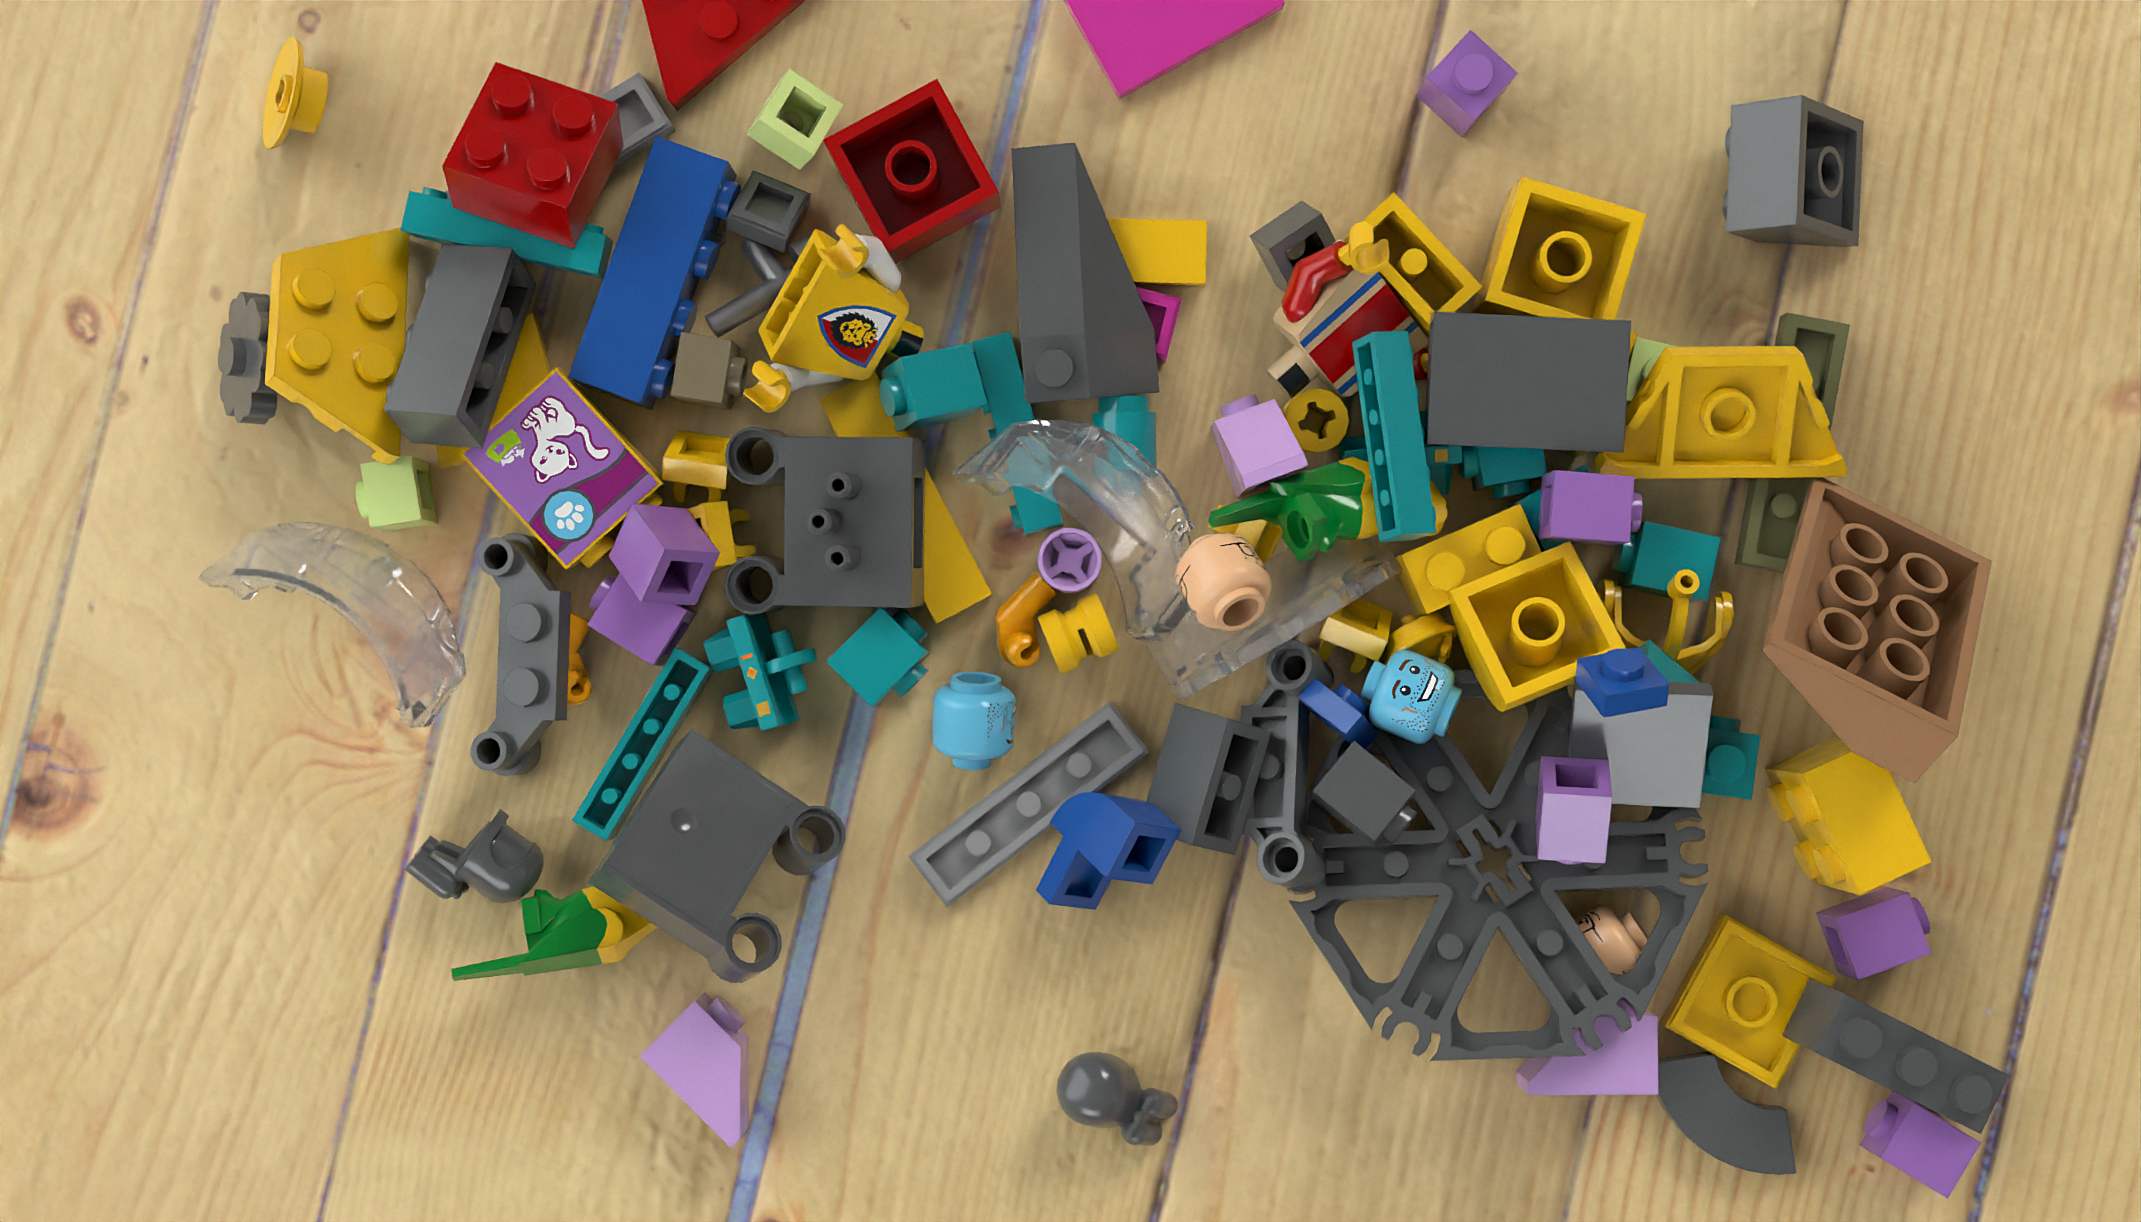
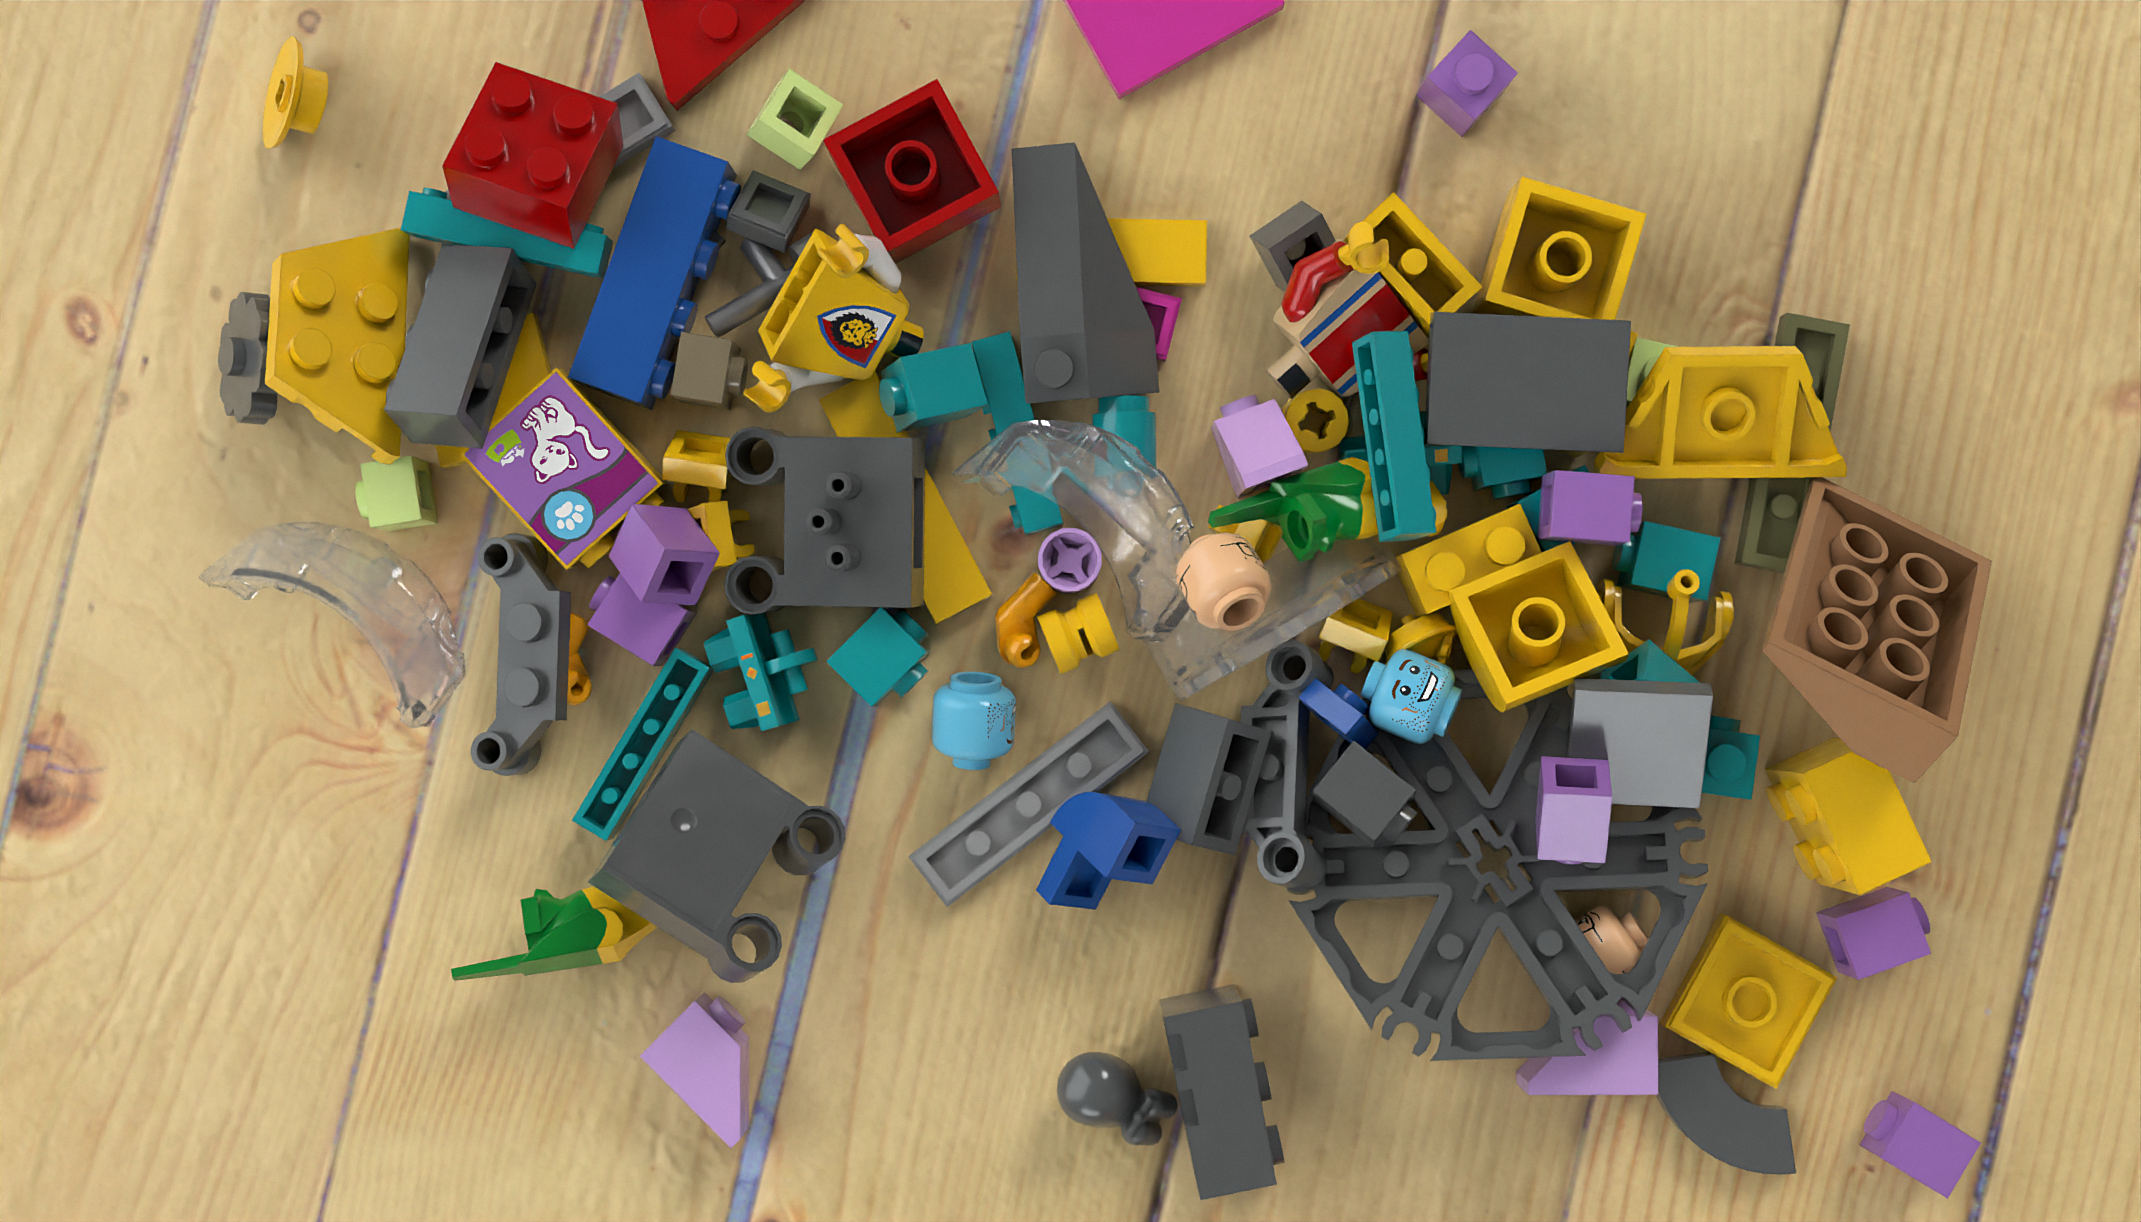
dark grey piece [404,809,544,903] -> none
blue plate [1575,647,1669,718] -> none
dark grey slope [1722,95,1864,247] -> none
dark grey brick [1782,978,2009,1134] -> none
none -> dark grey wedge [1159,984,1285,1200]

